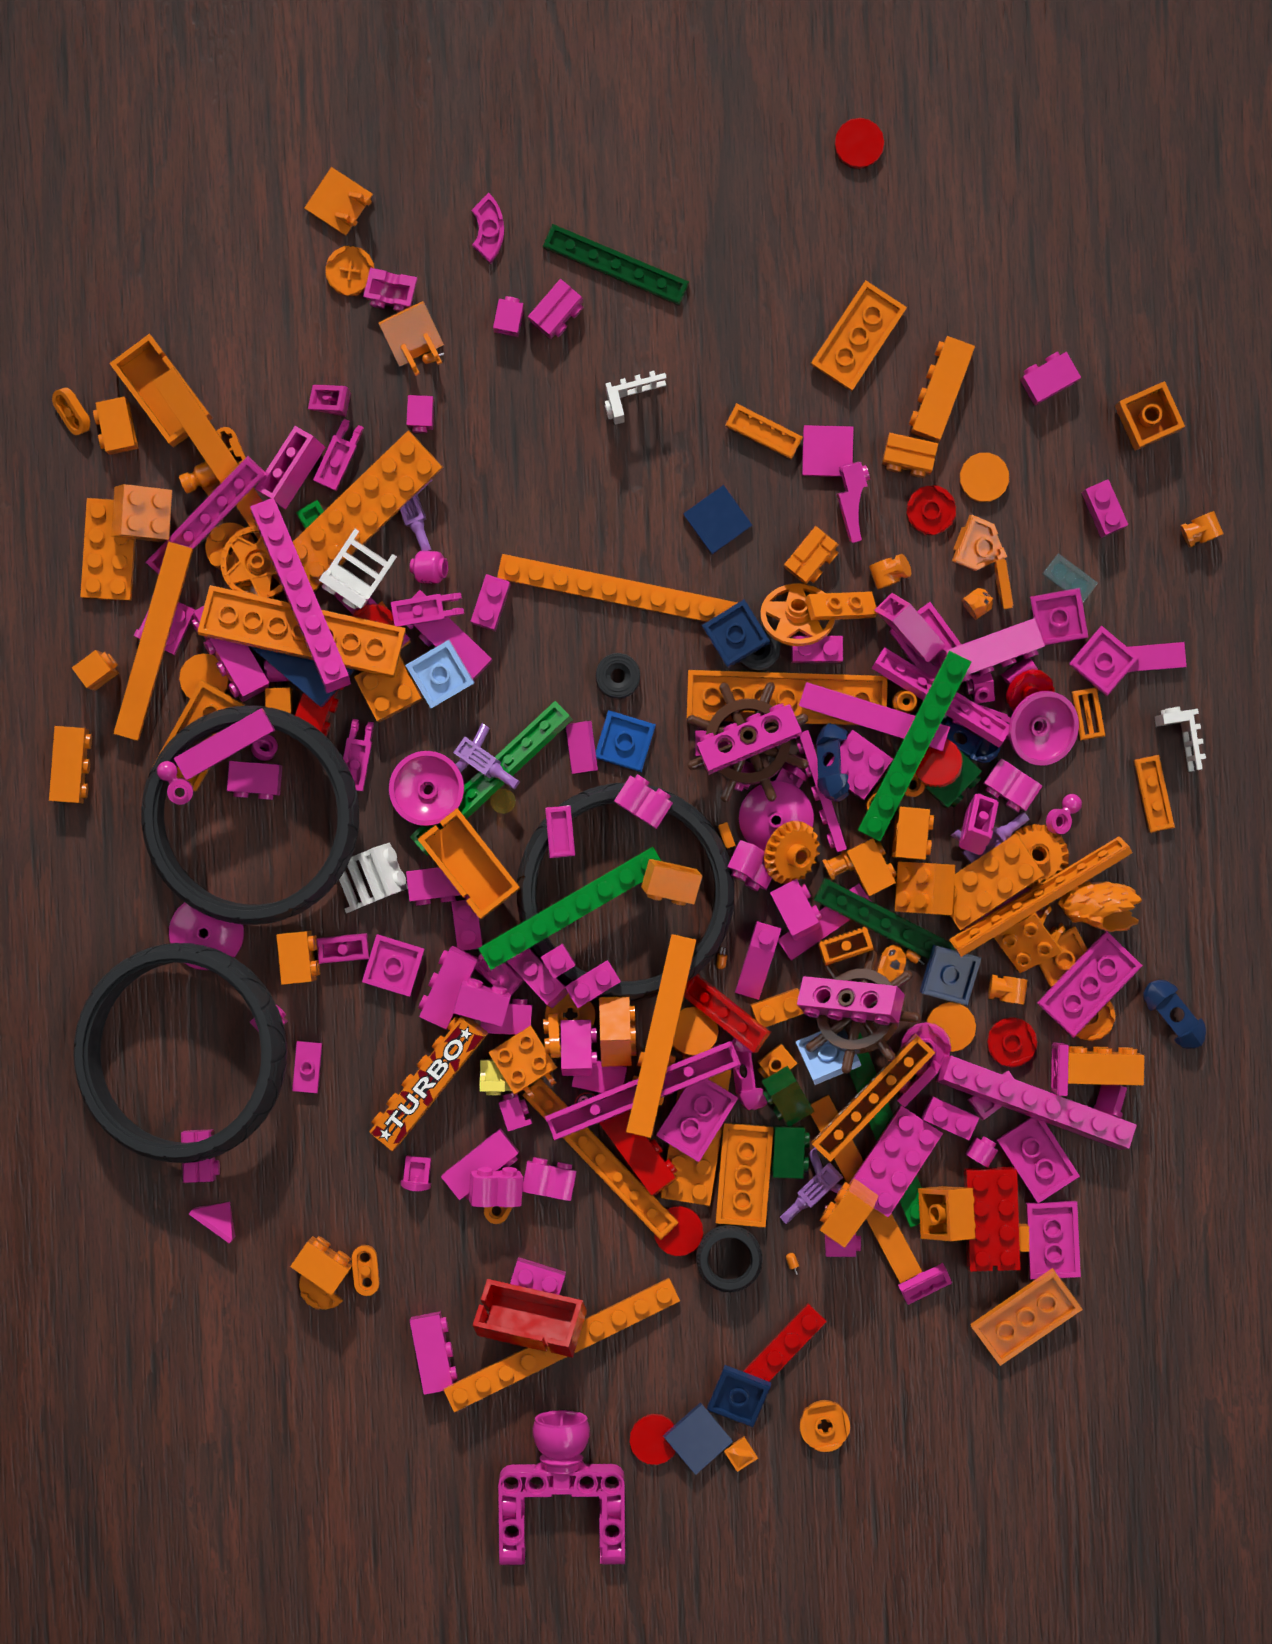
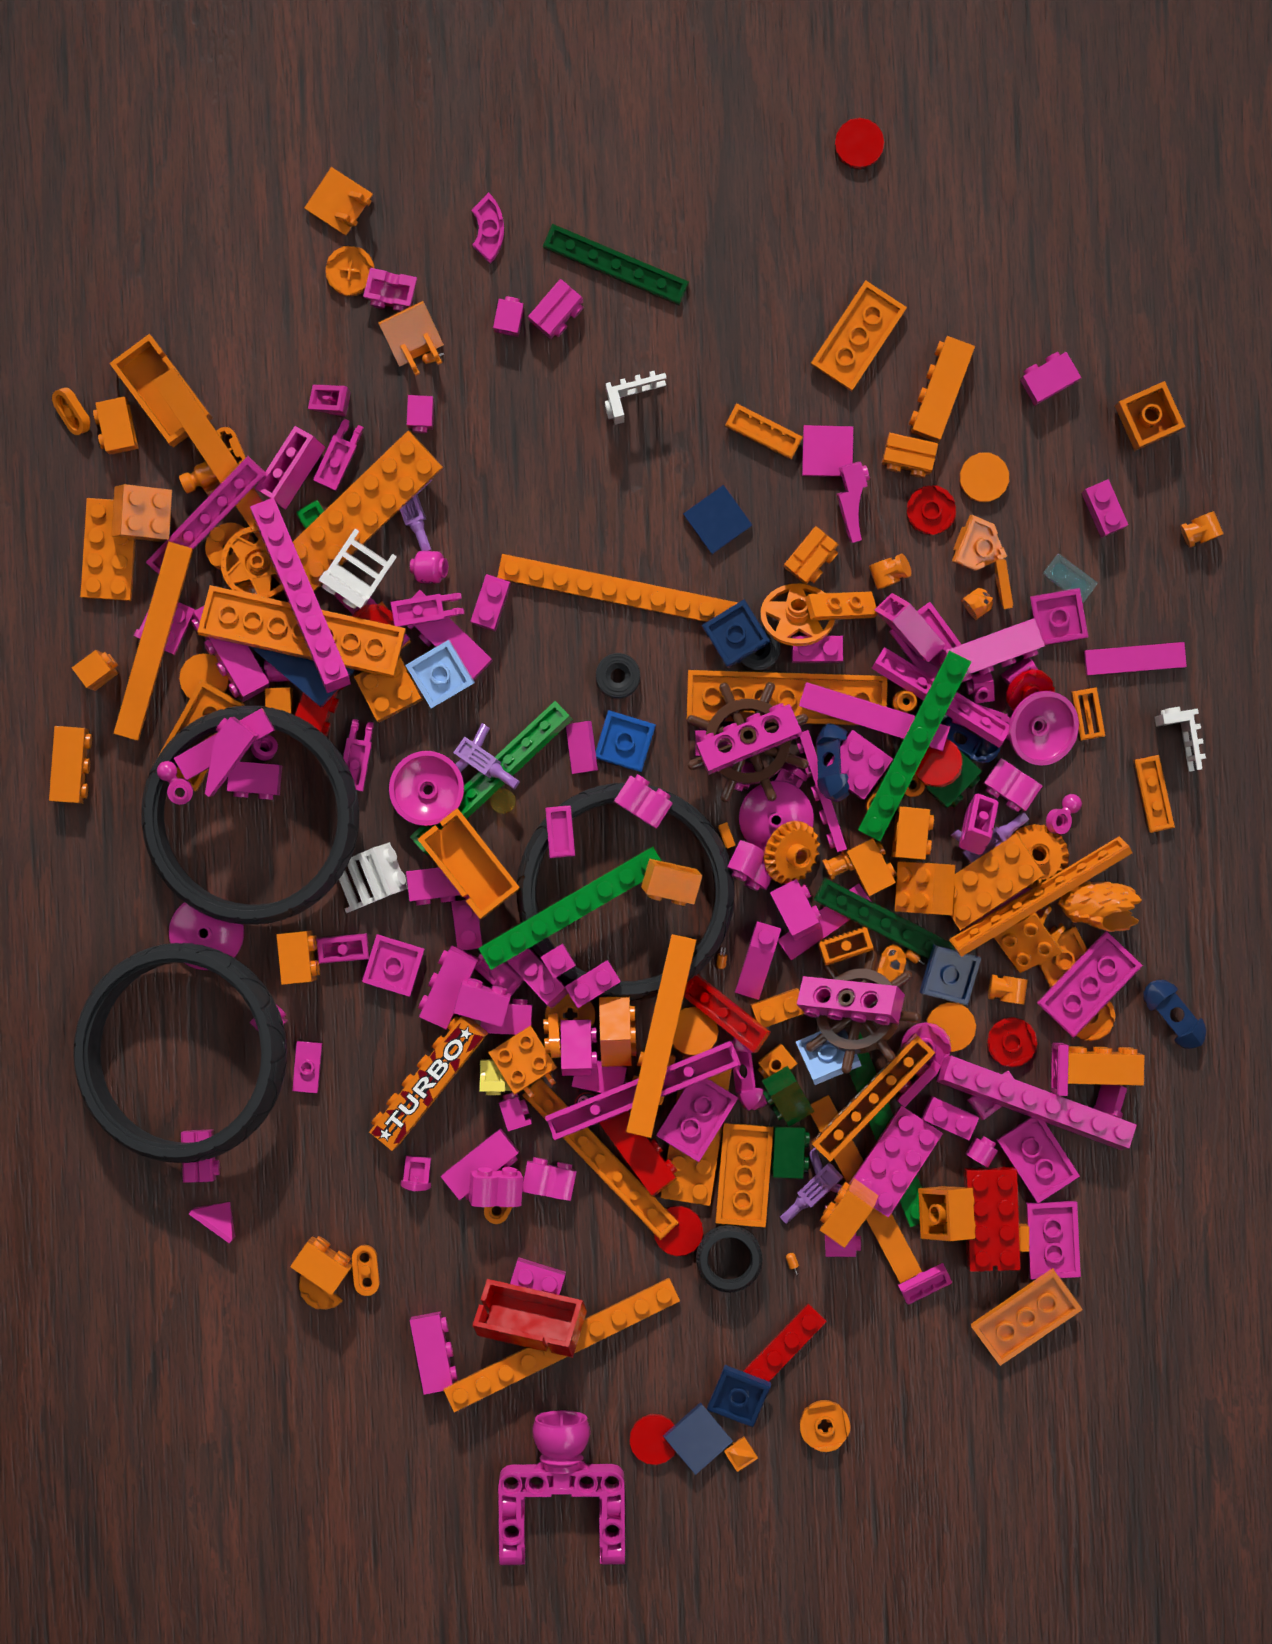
dark pink tile [1069,626,1139,696] -> none
none -> dark pink slope [205,717,258,797]

